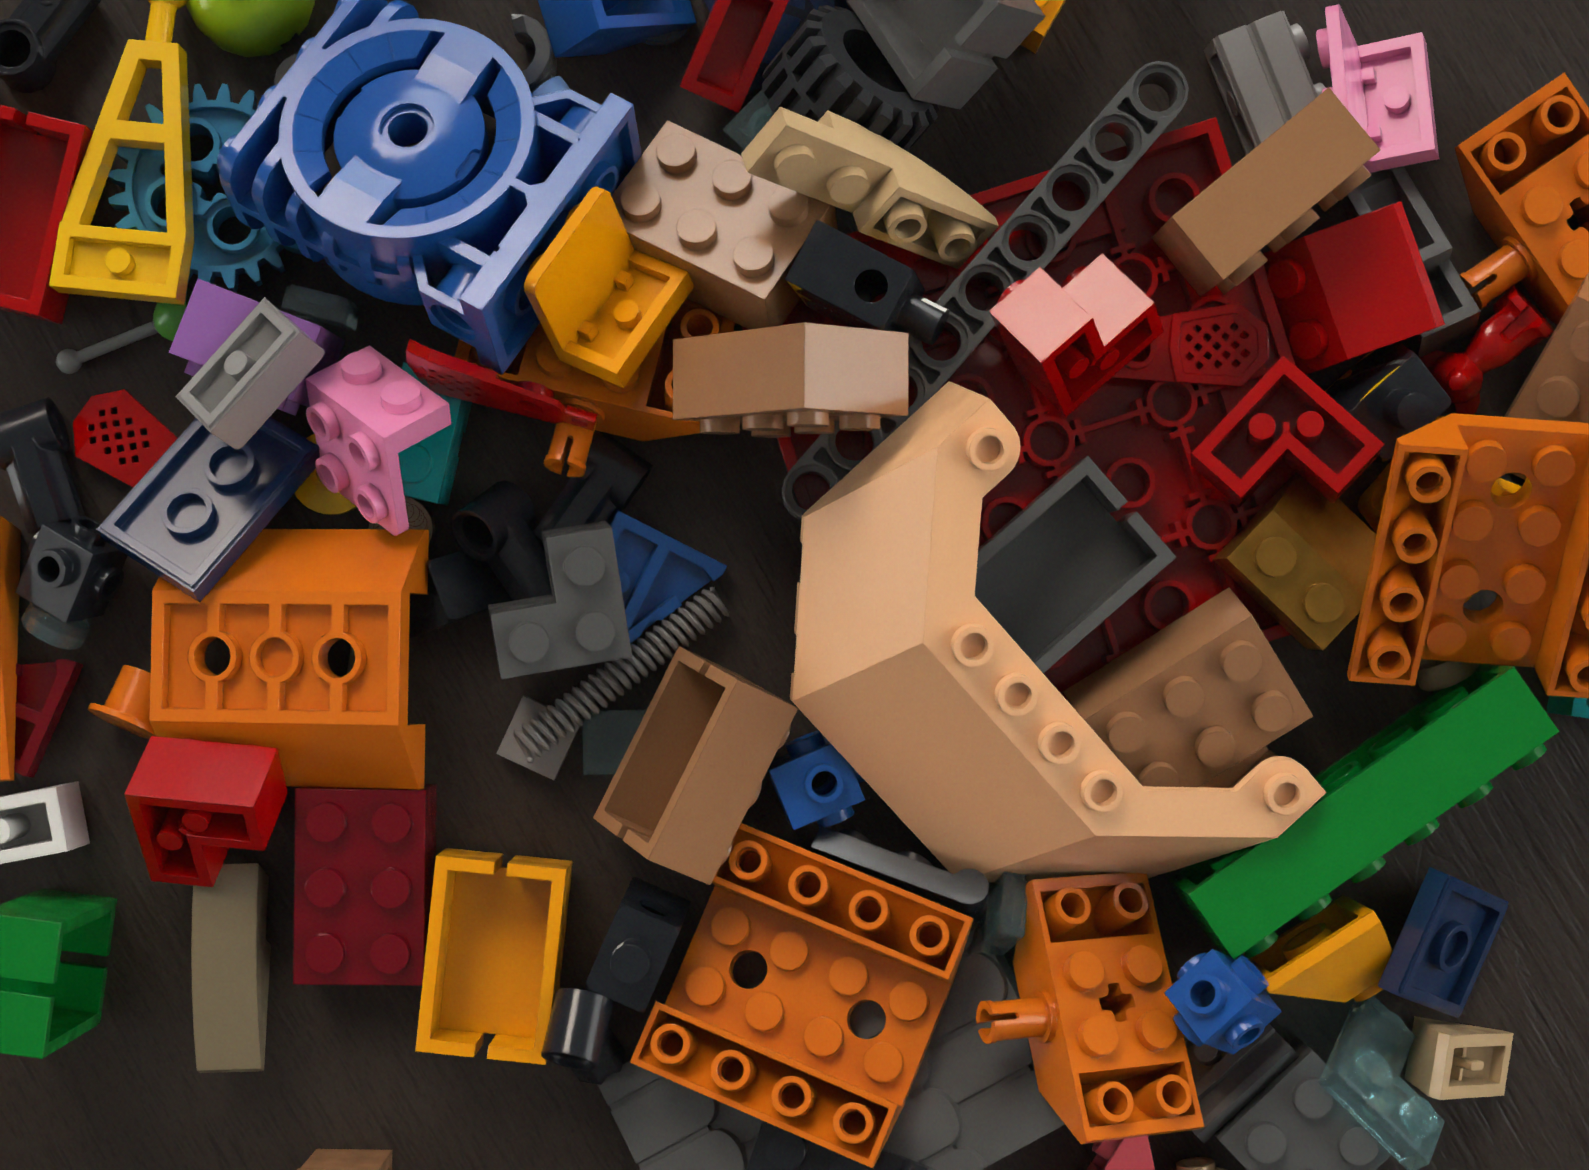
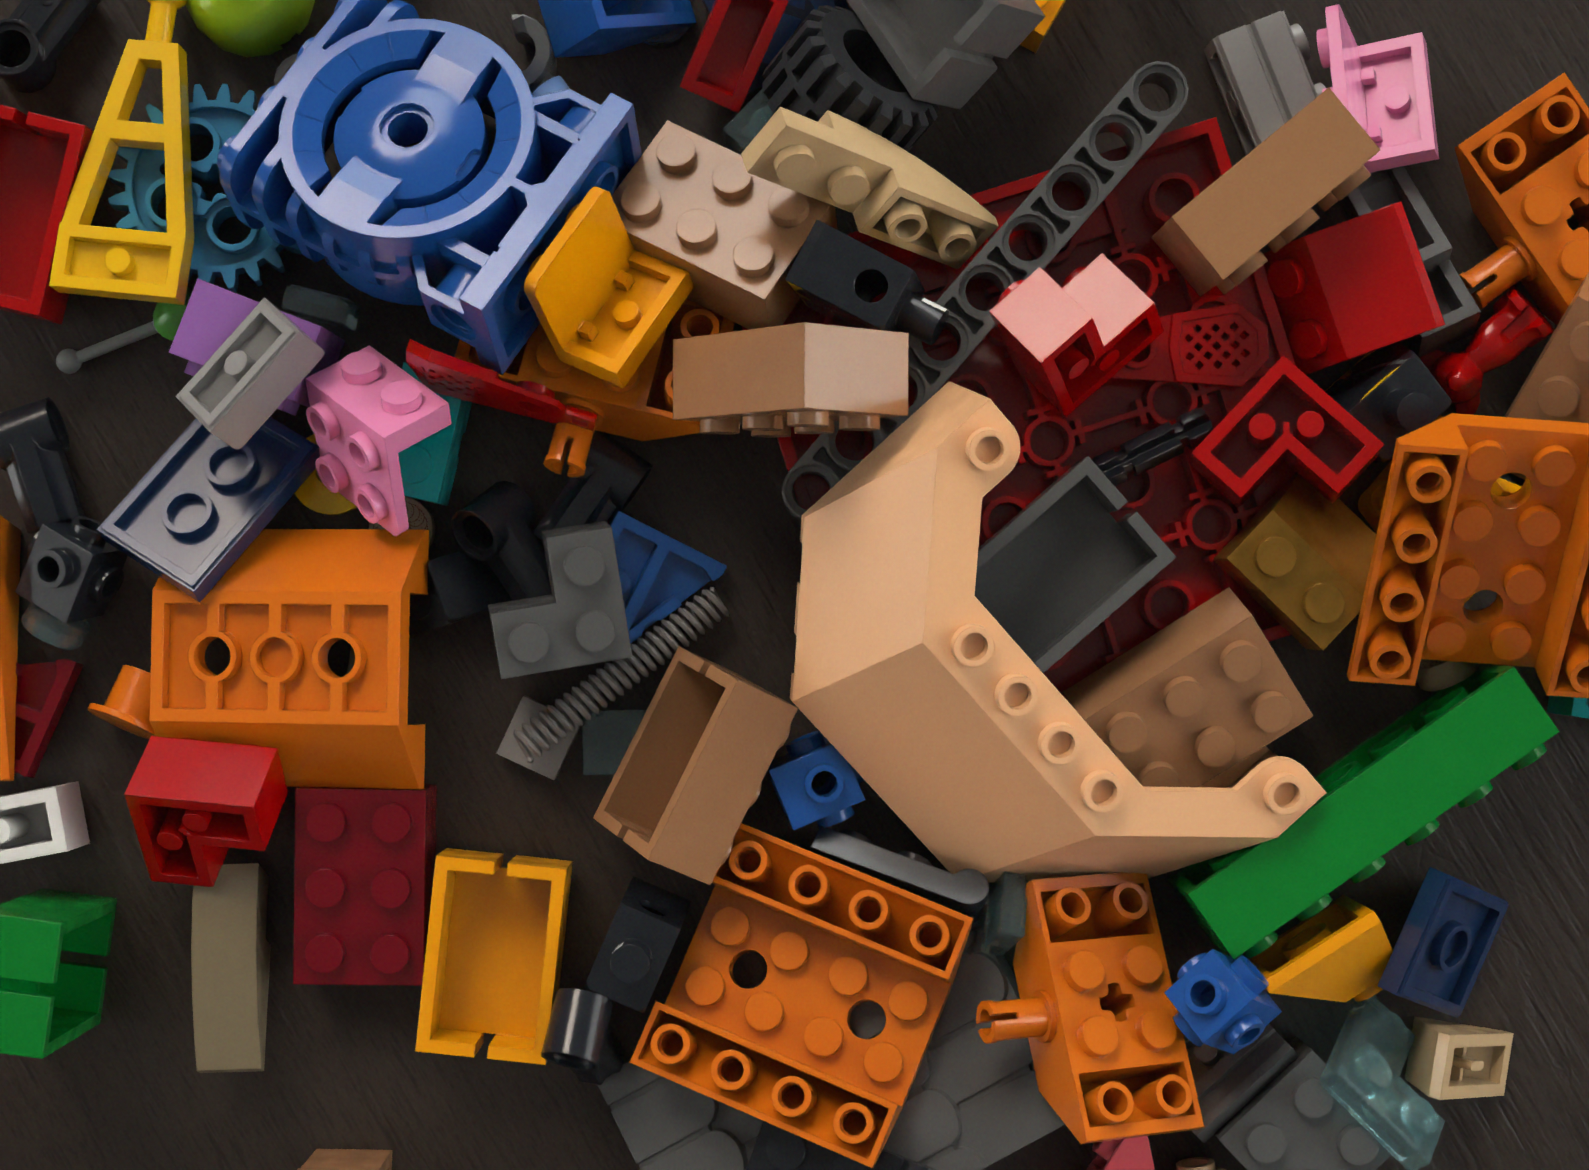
red piece [73,389,178,488] -> none
none -> black axle [1091,408,1213,486]

